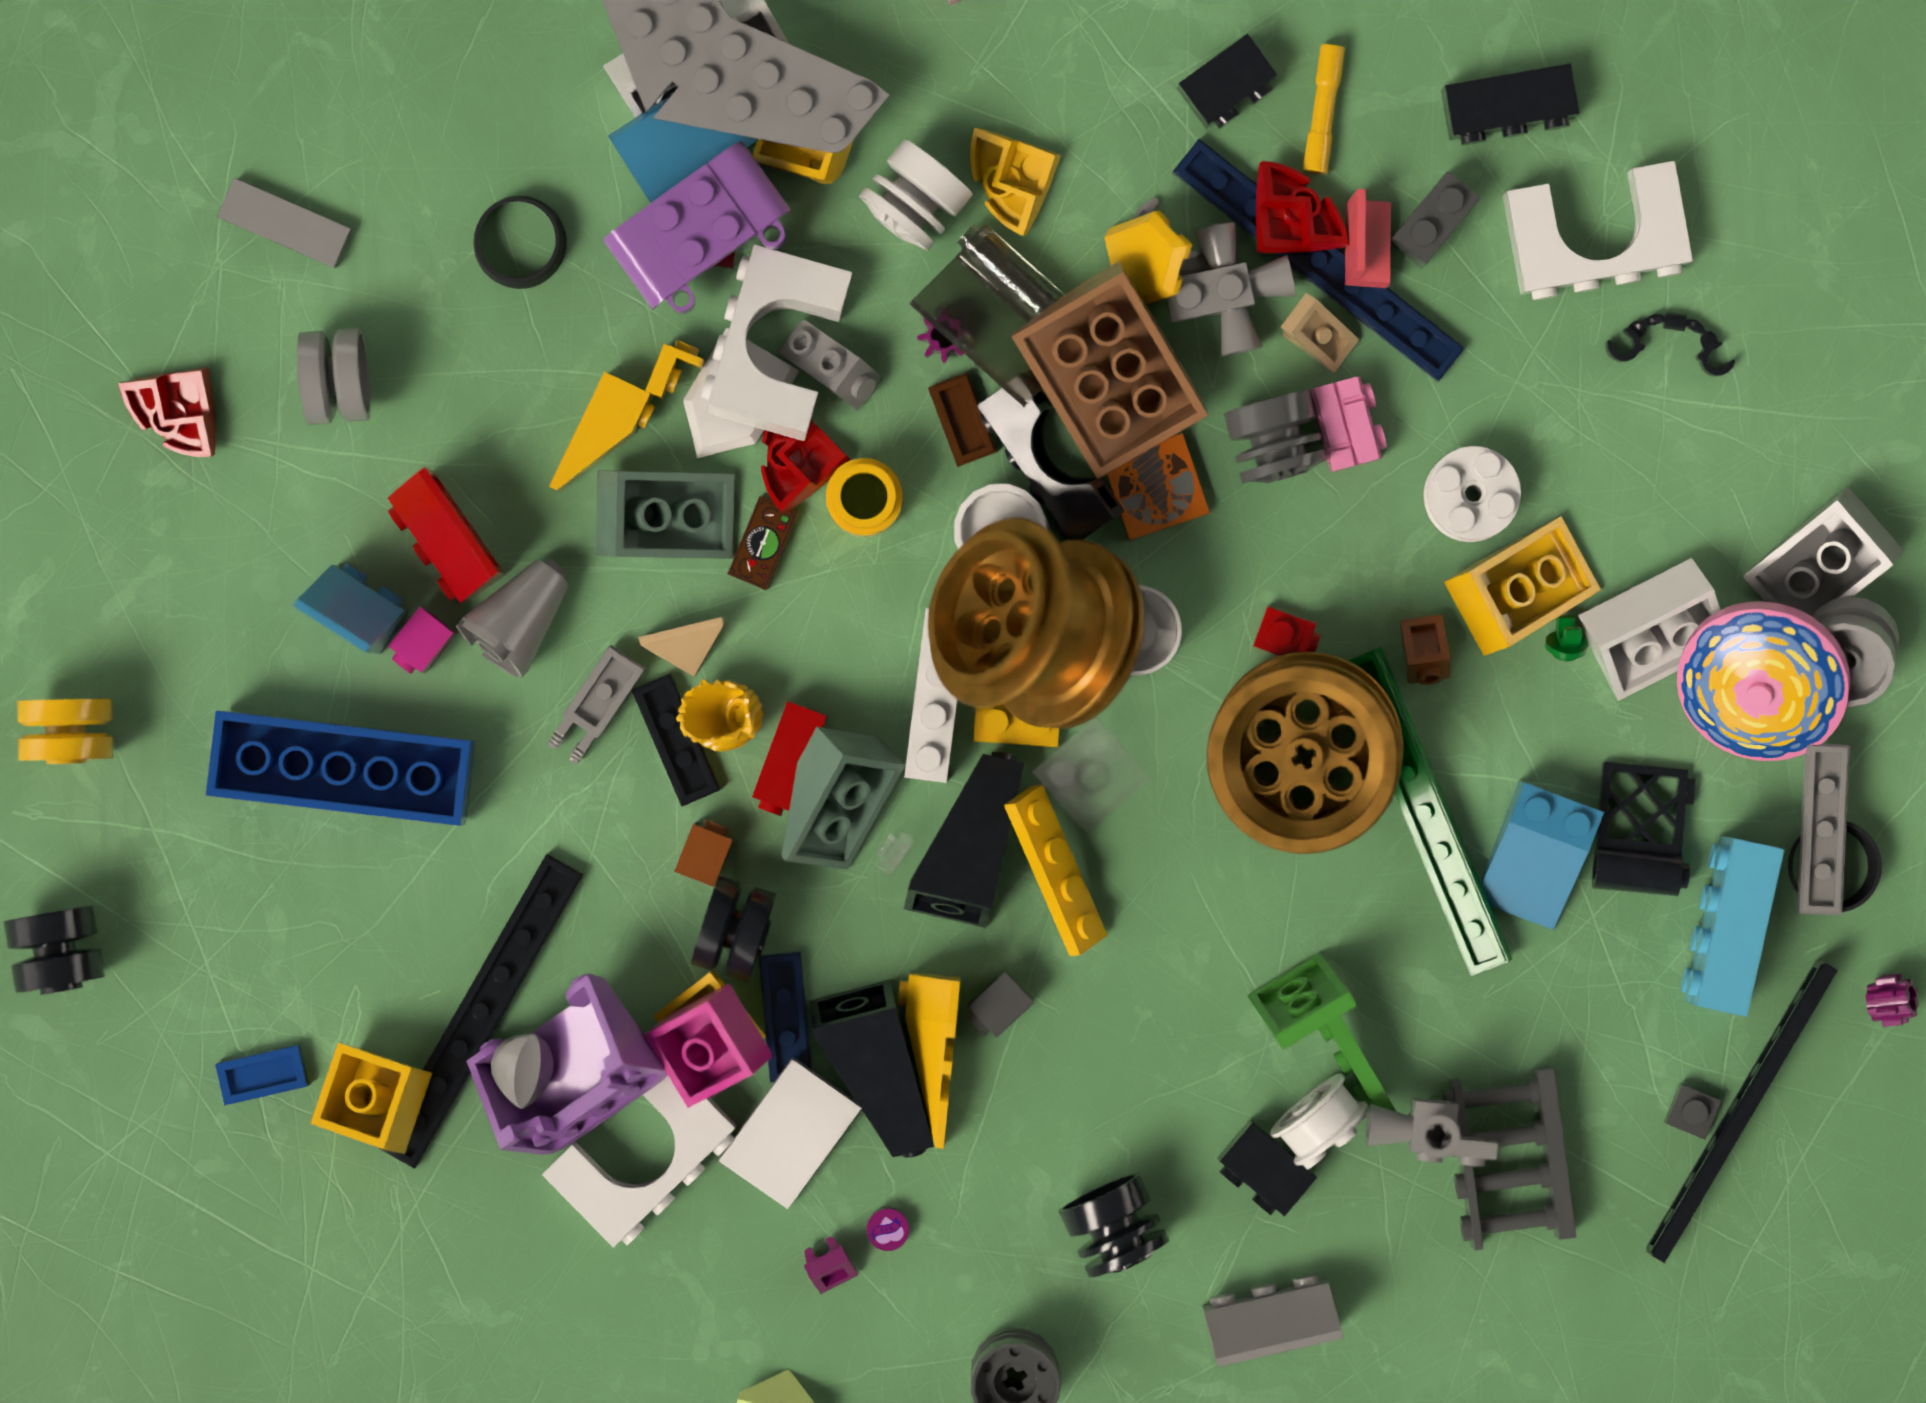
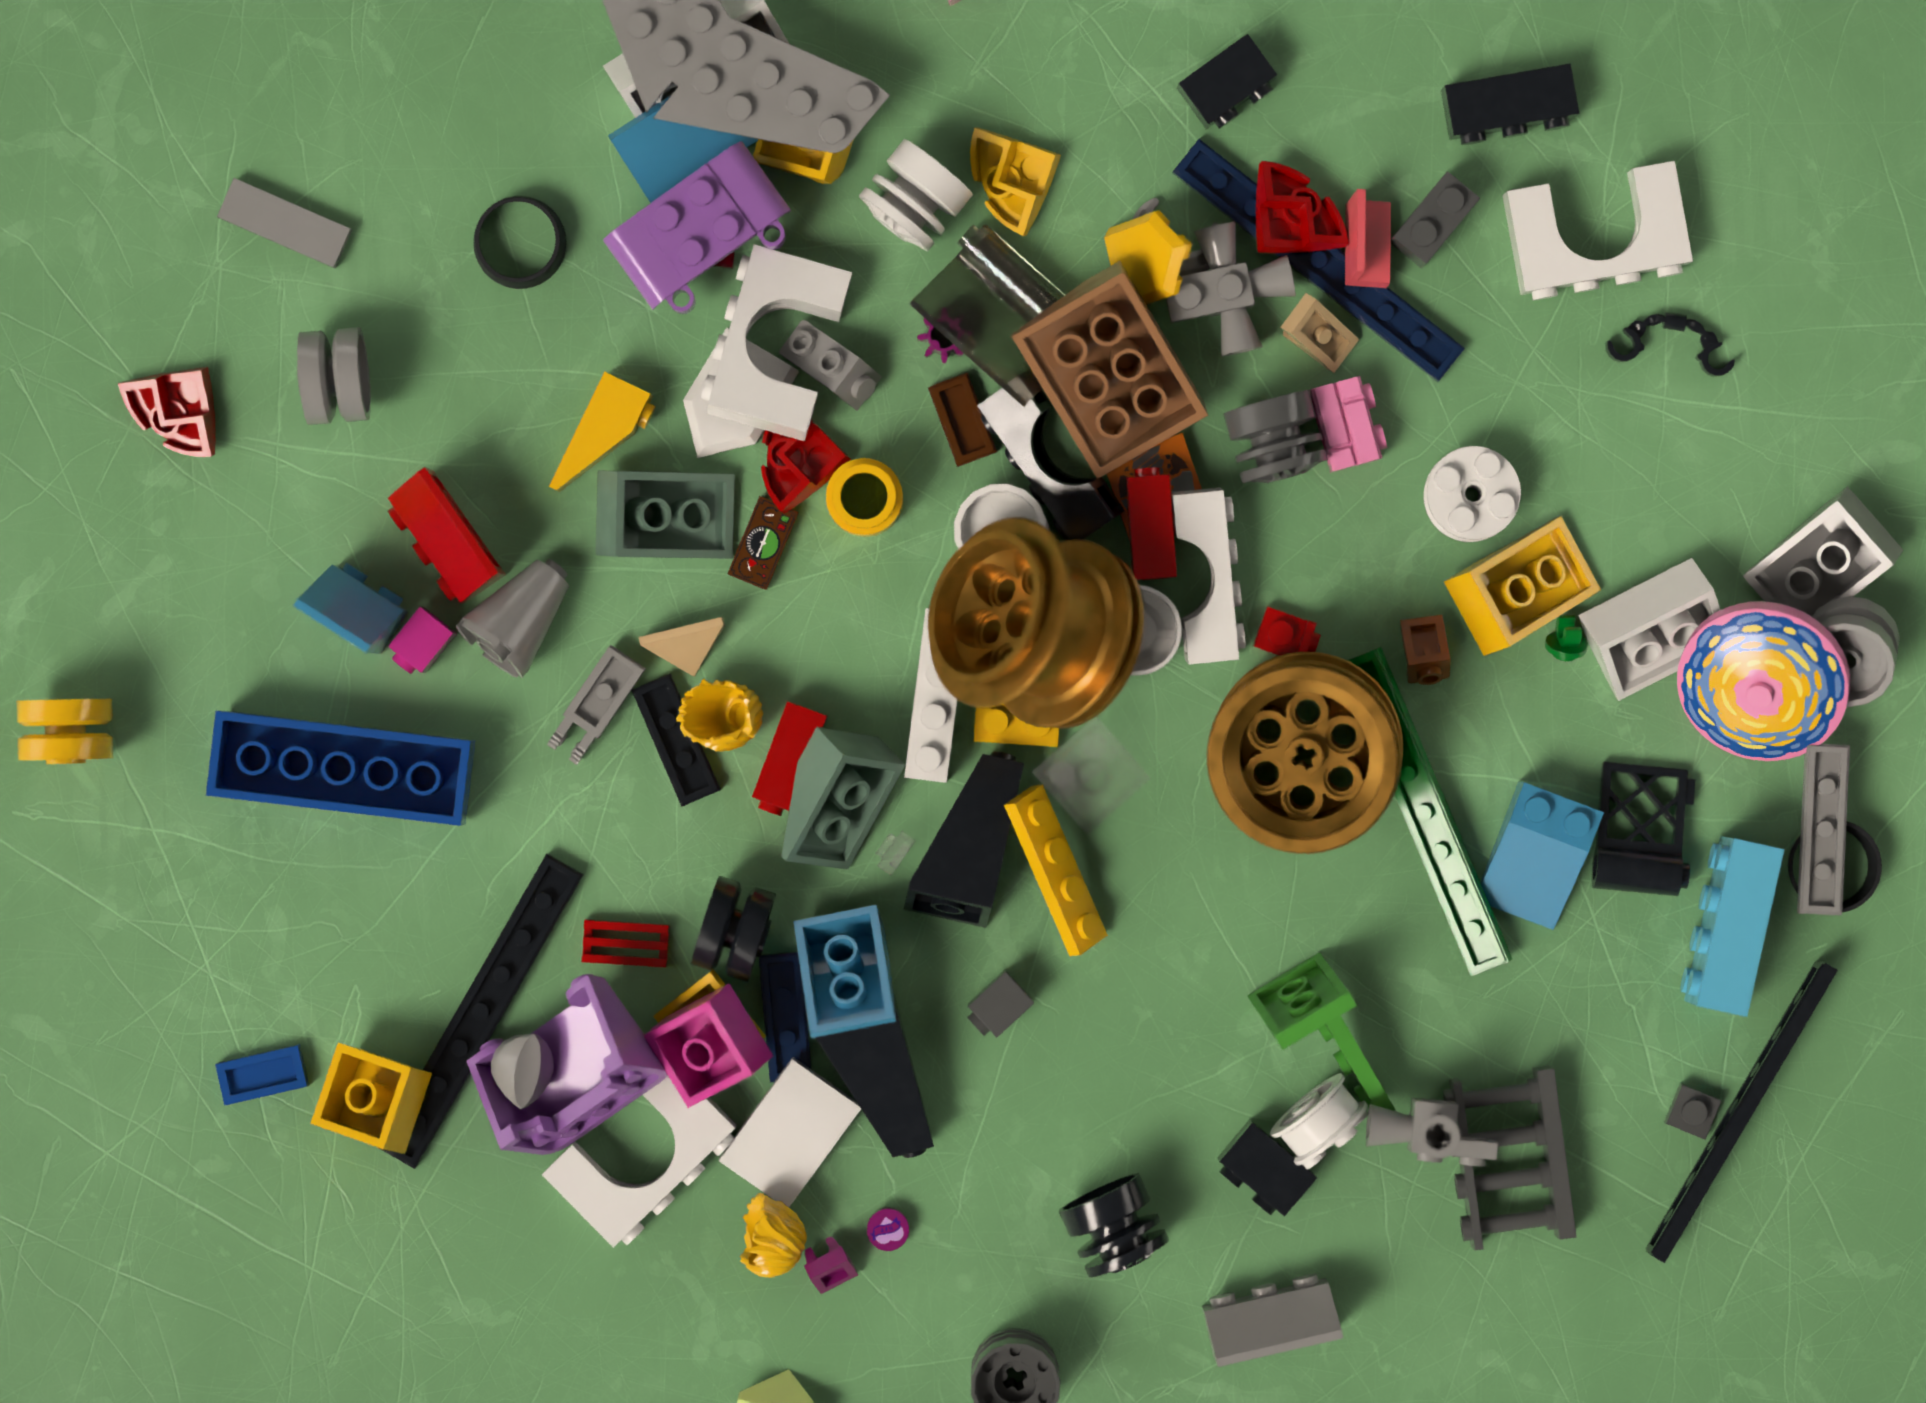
black wheel [3,905,105,995] -> none
yellow bracket [645,340,705,399] -> none
dark orange brick [674,819,734,887] -> none
yellow wedge [898,972,960,1149] -> none
yellow piece [1302,44,1346,174] -> none
magenta gear [1865,974,1919,1027] -> none
none -> red tile [581,919,670,968]
none -> yellow hair [740,1193,807,1278]
none -> dark azure slope [793,905,896,1038]
none -> red brick [1125,467,1177,580]
none -> white arch [1171,487,1246,665]

